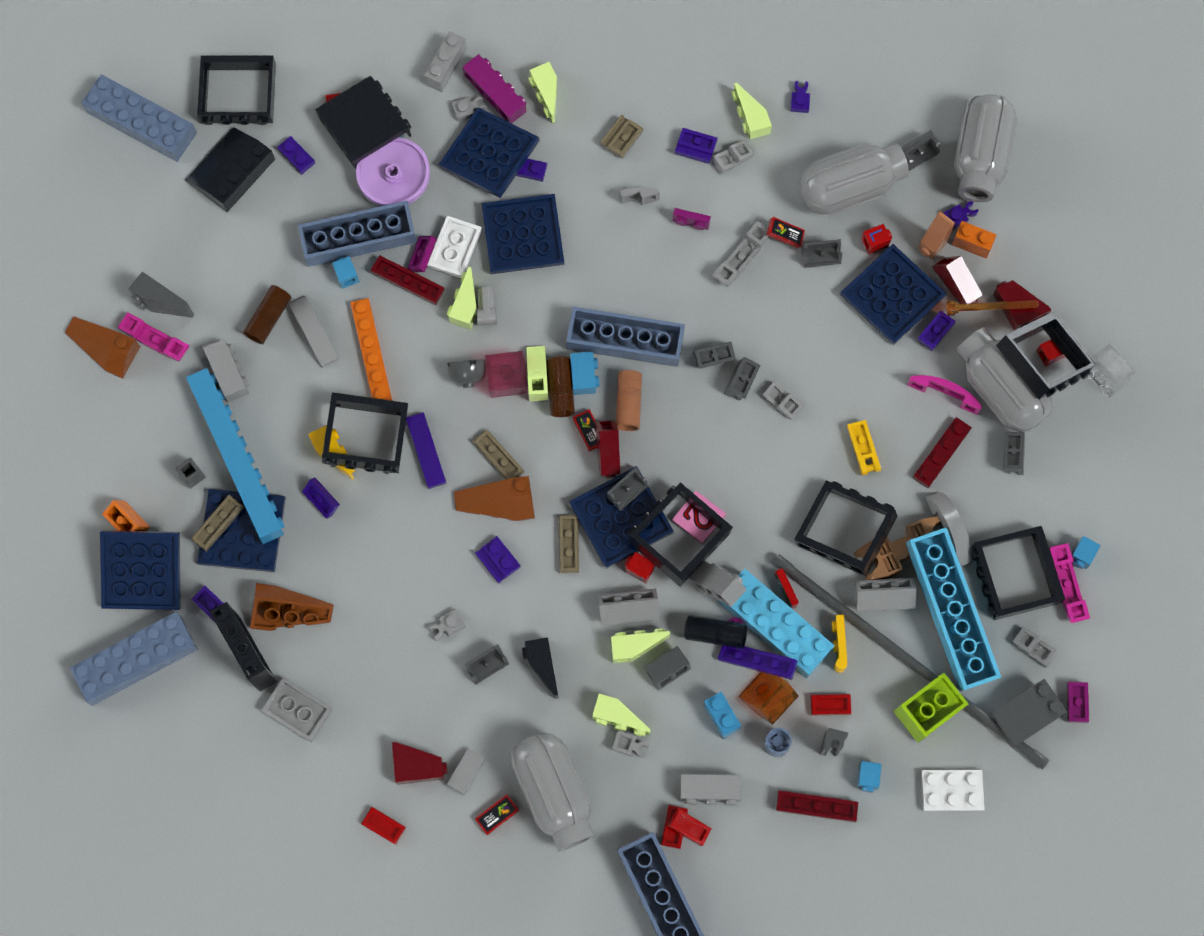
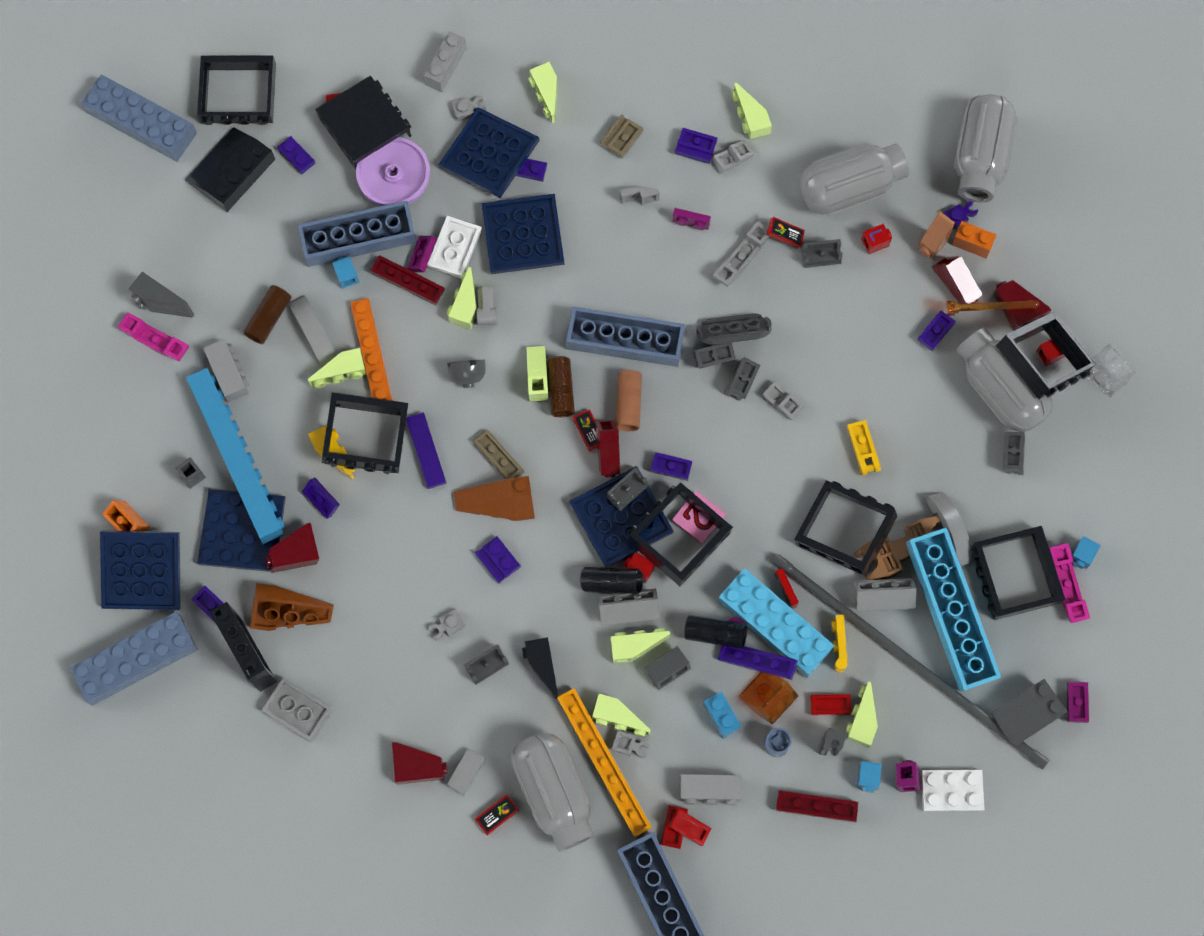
dark orange wedge [65,317,140,379] -> none
dark tan tile [191,495,244,552] -> none
red tile [361,807,406,845] -> none
magenta brick [462,54,527,123] -> none
clear pink brick [485,351,528,398] -> none
dark tan tile [559,515,579,573] -> none
dark azure brick [570,352,600,395] -> none
light grey brick [689,561,747,607] -> none
dark purple plate [791,81,810,113] -> none
dark blue plate [840,244,947,345] -> none
lime slope [893,673,969,743] -> none
dark grey hinge [901,130,941,171] -> none
dark pink slope [907,375,982,415] -> none
dark red plate [913,417,972,489] -> none
light grey slope [1012,626,1057,668] -> none
none -> dark red slope [265,522,319,573]
none -> yellowish green slope [308,348,367,388]
none -> light orange plate [557,688,652,838]
none -> black piece [580,567,643,594]
none -> dark purple plate [651,452,692,481]
none -> dark grey tile [696,313,772,345]
none -> yellowish green slope [845,681,878,748]
none -> magenta brick [896,760,921,792]

